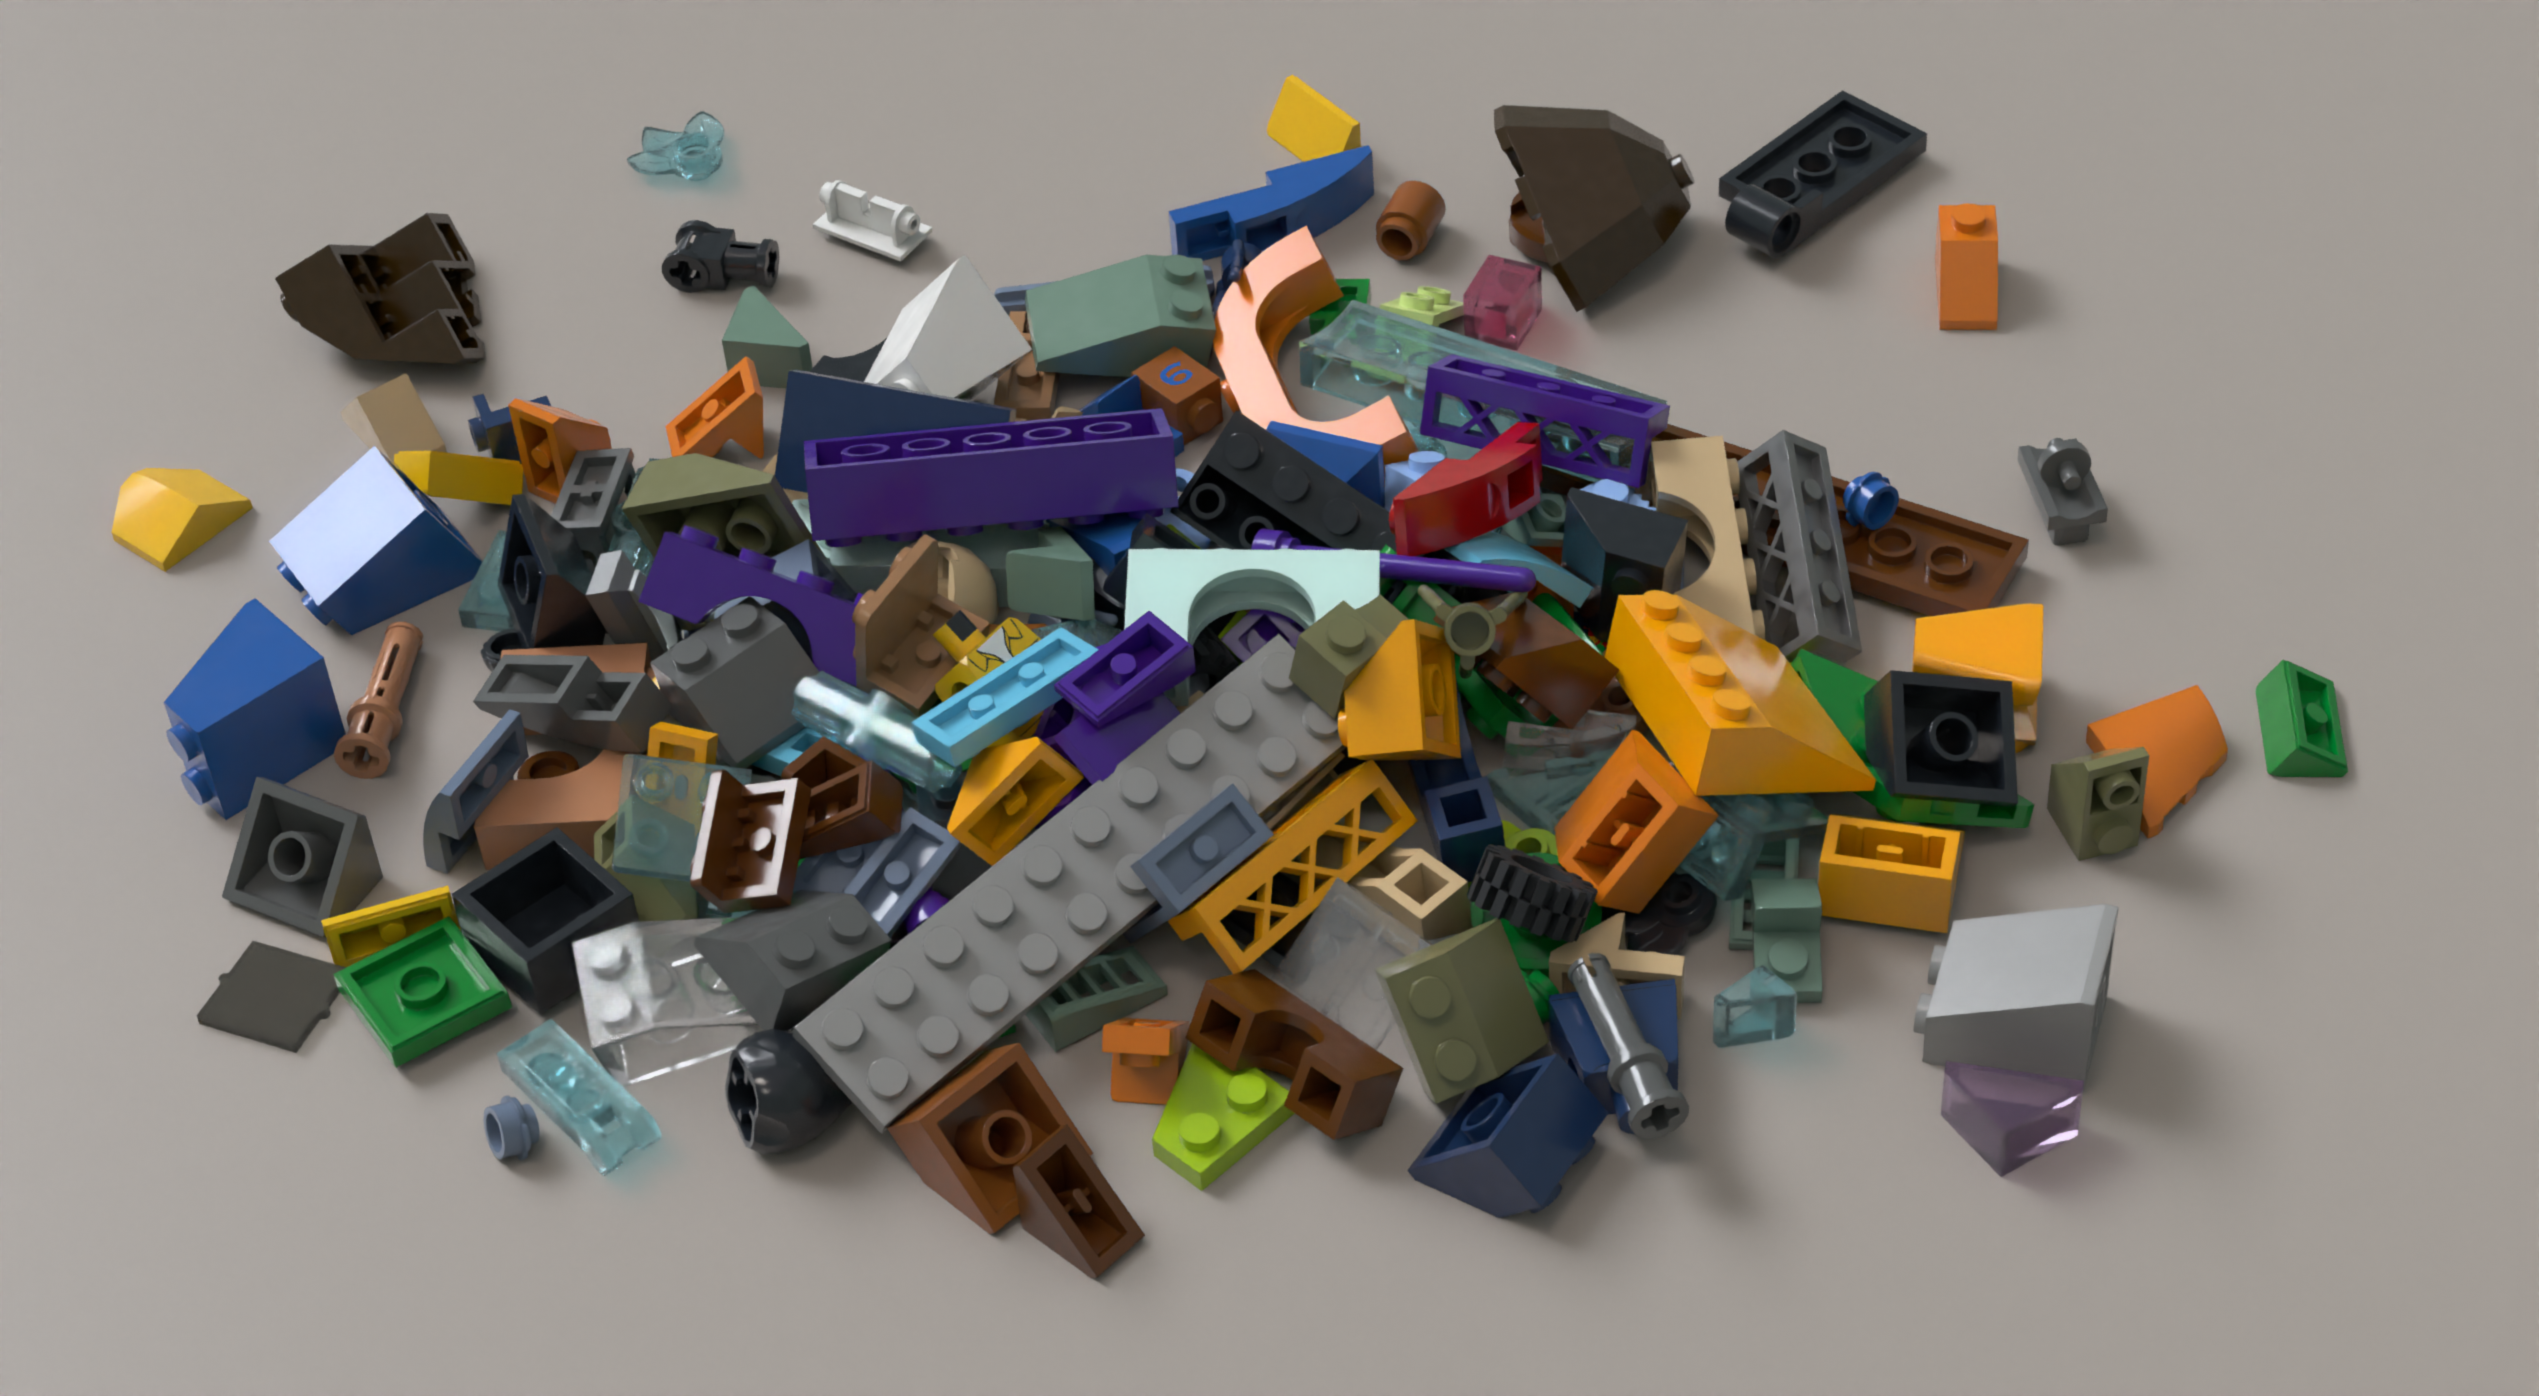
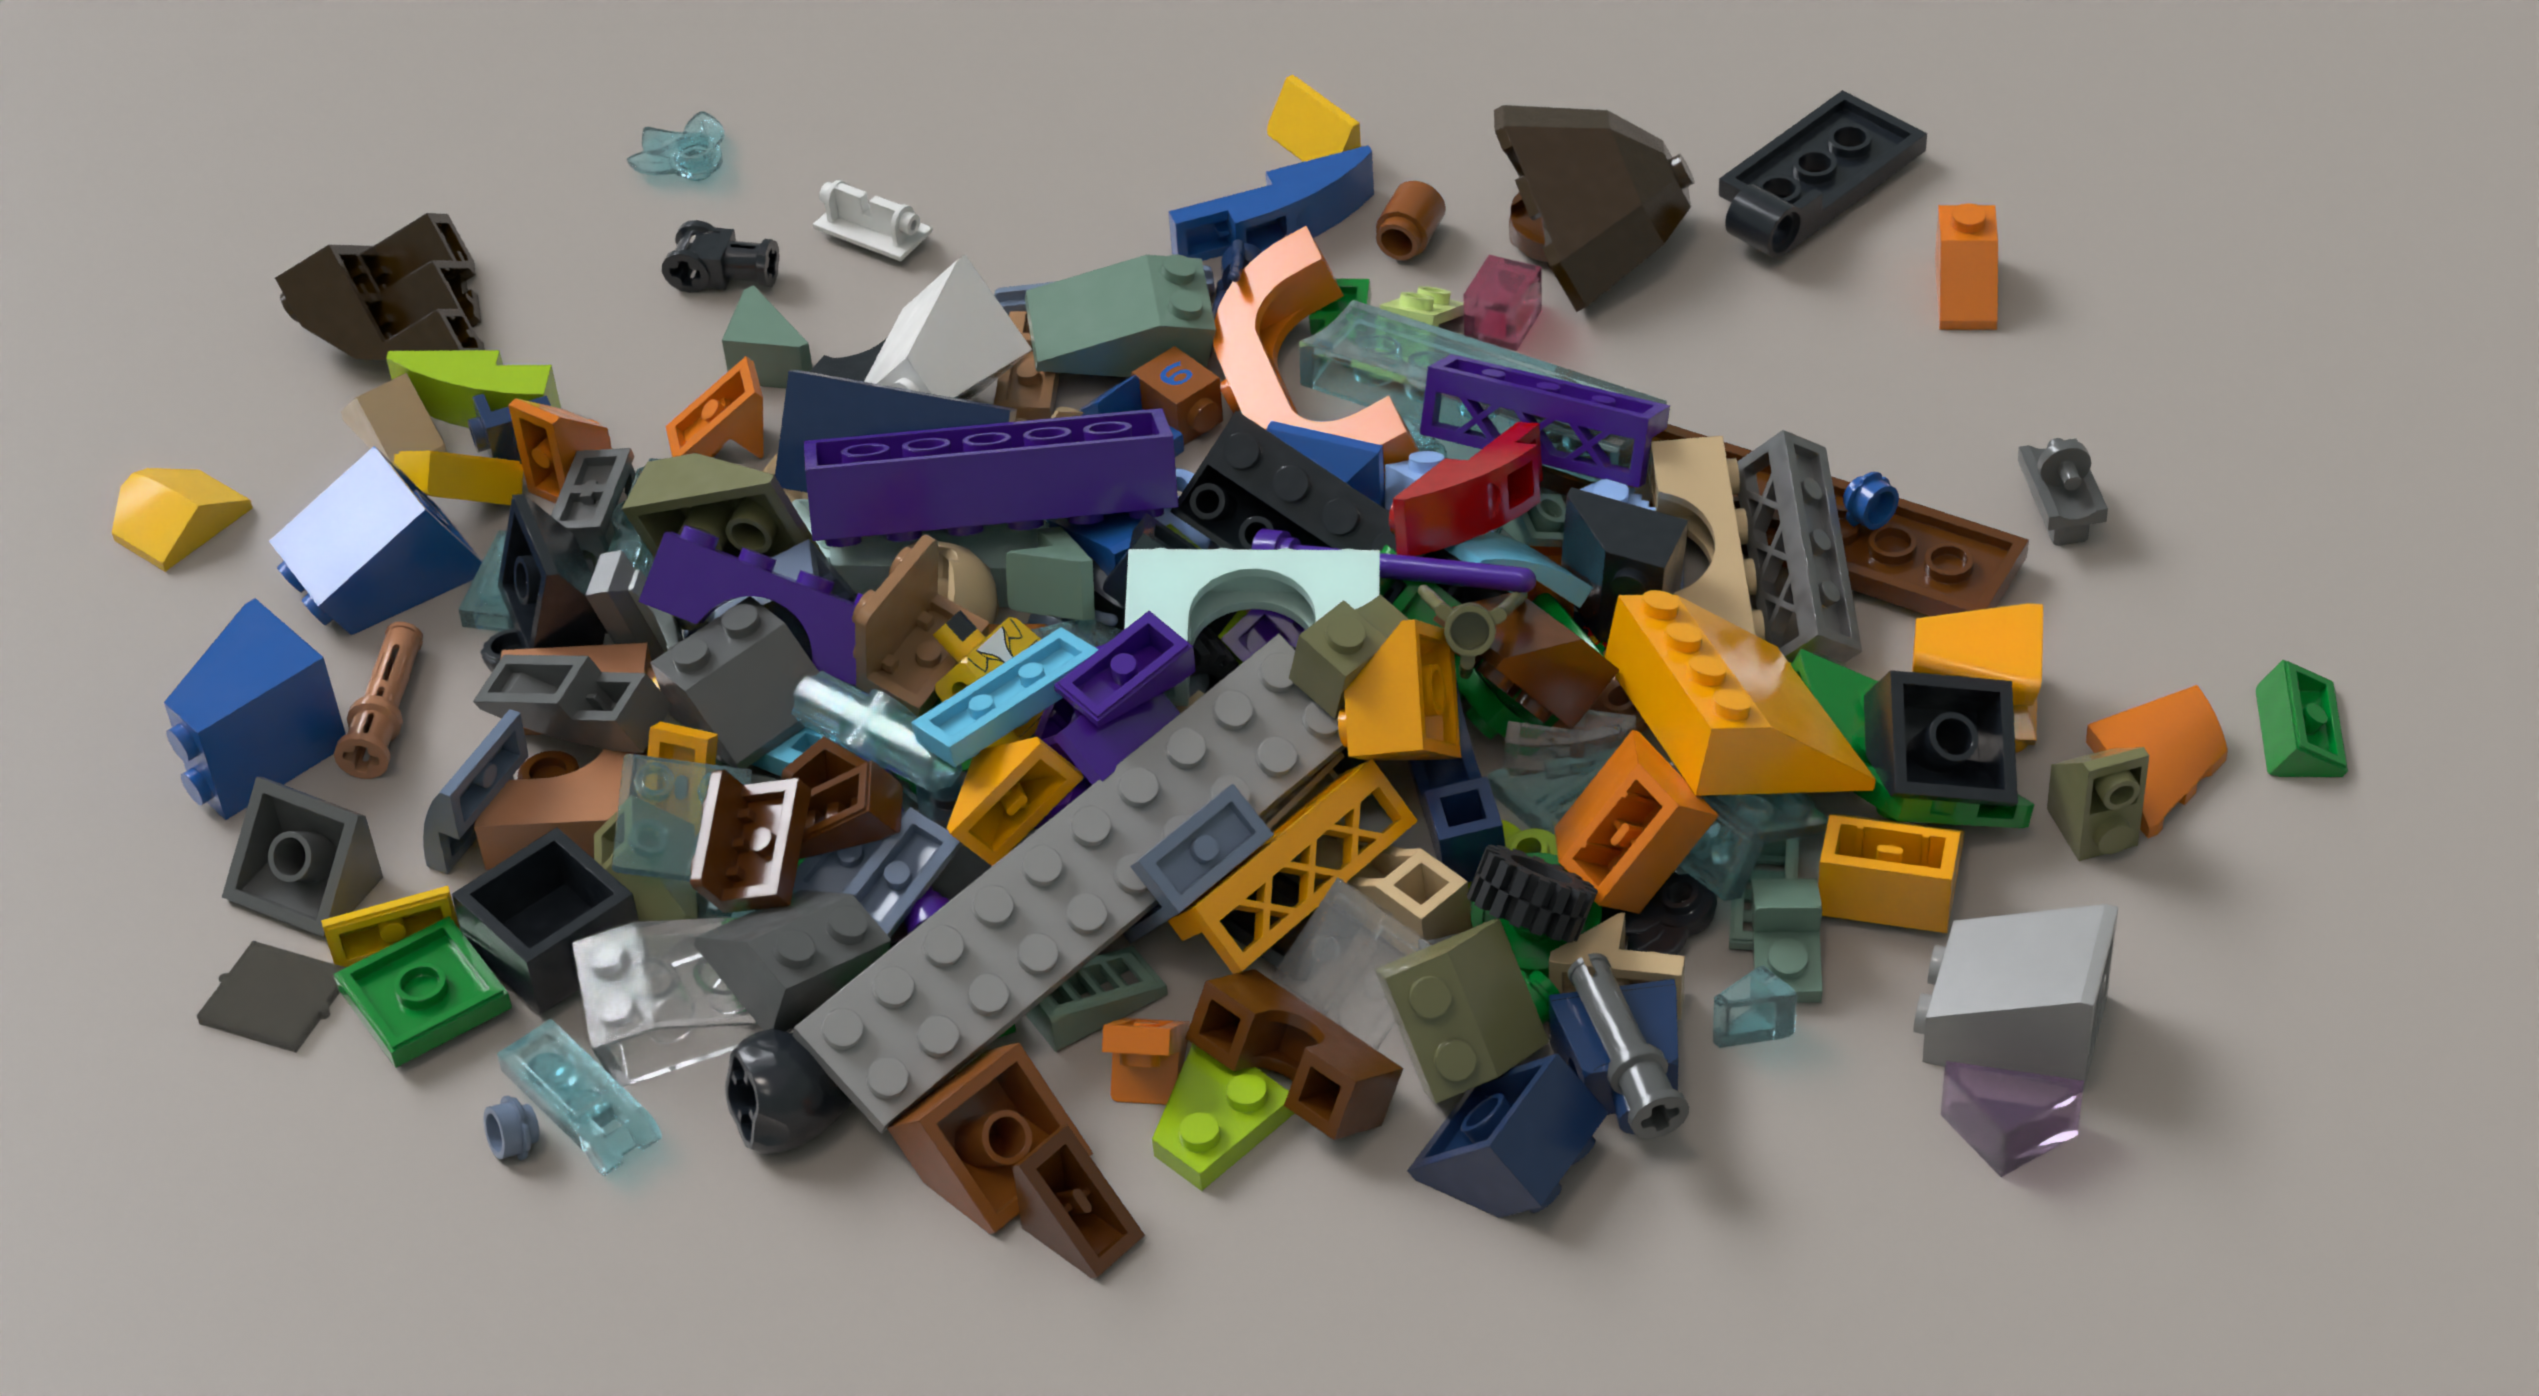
none -> lime slope [386,350,561,428]

